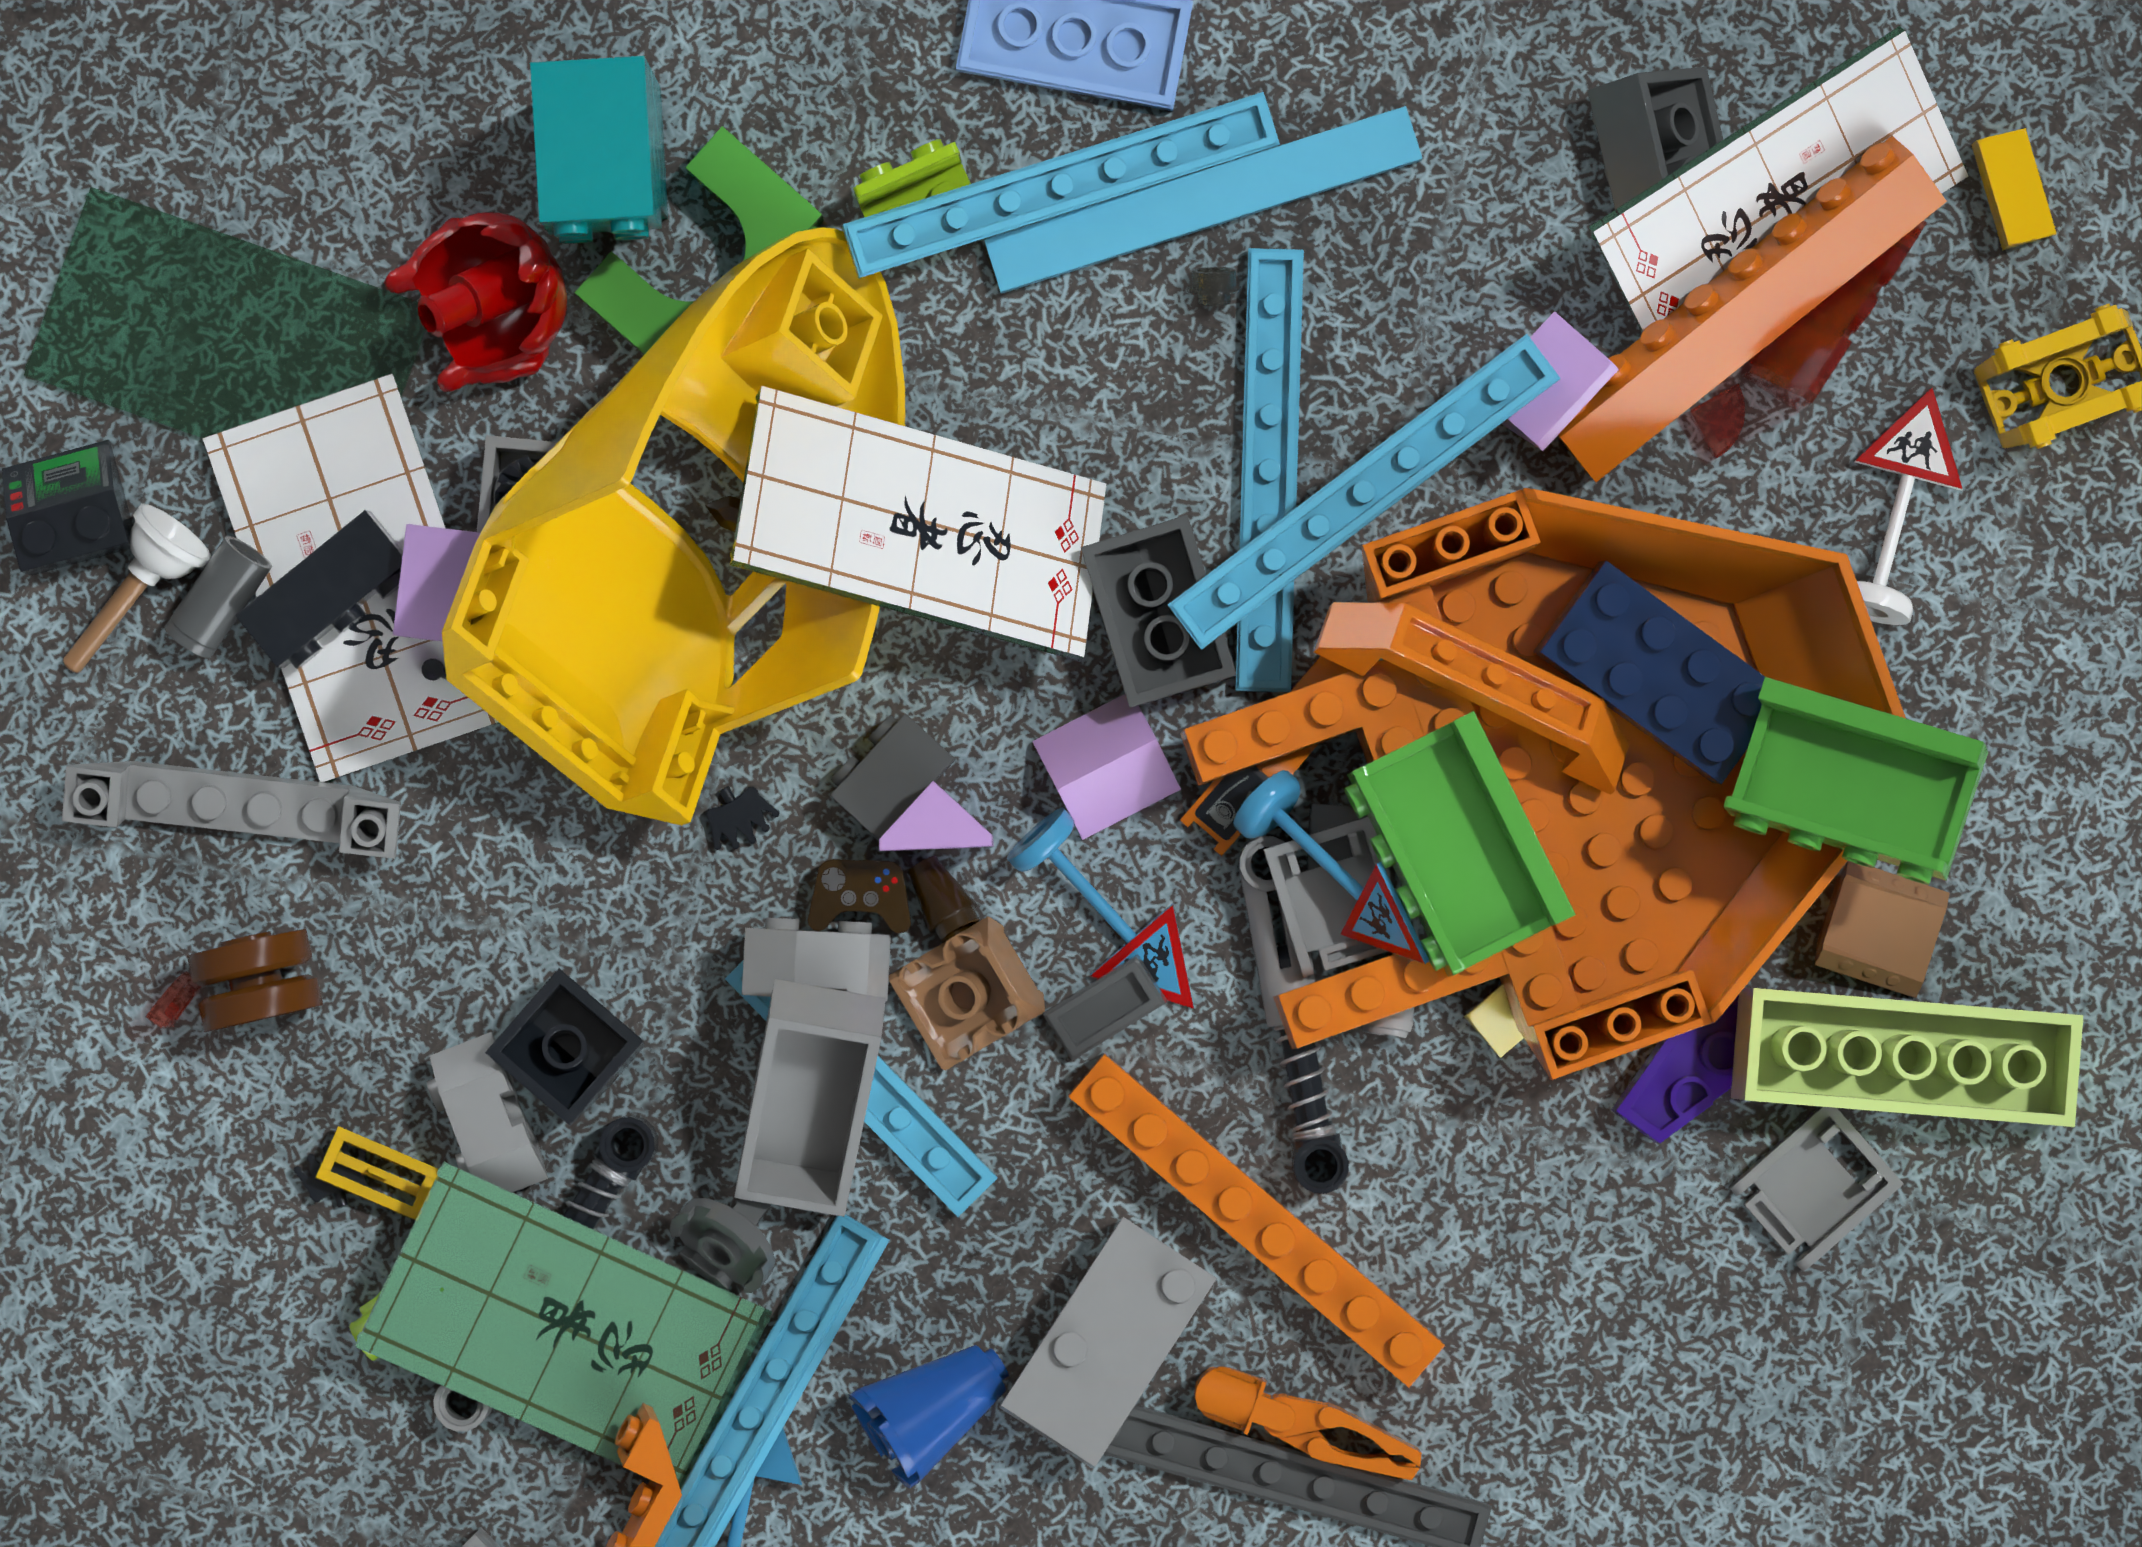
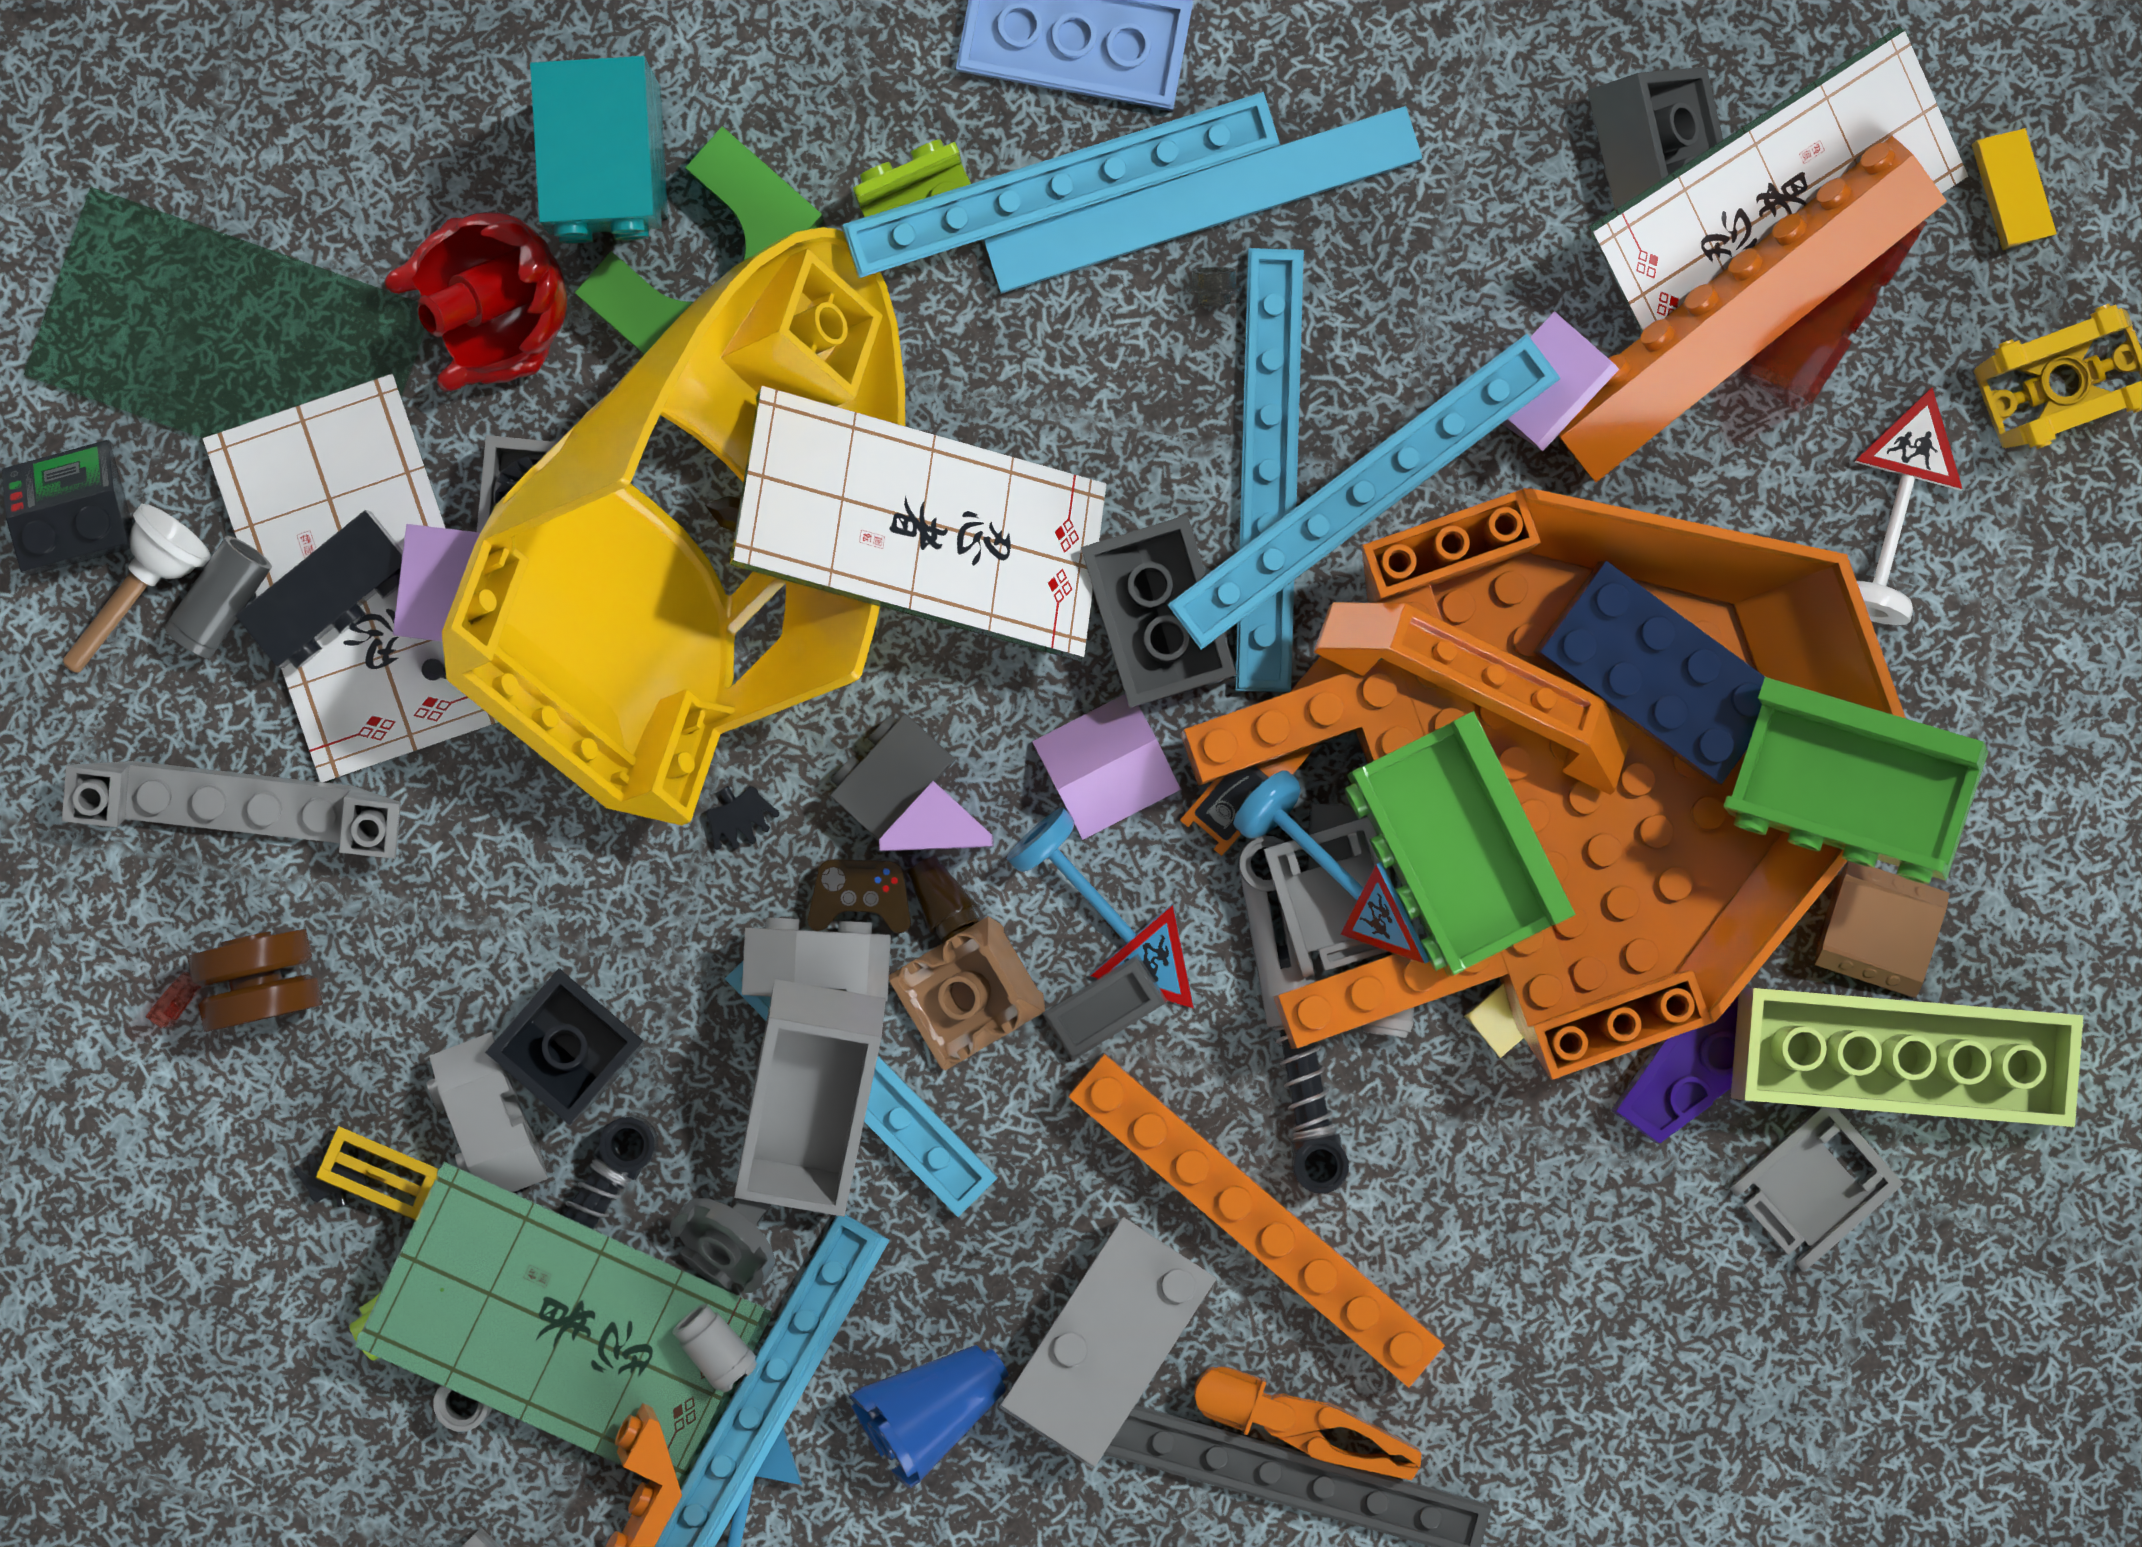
clear red tile [1688,384,1745,459] -> none
none -> light grey piece [672,1304,757,1392]

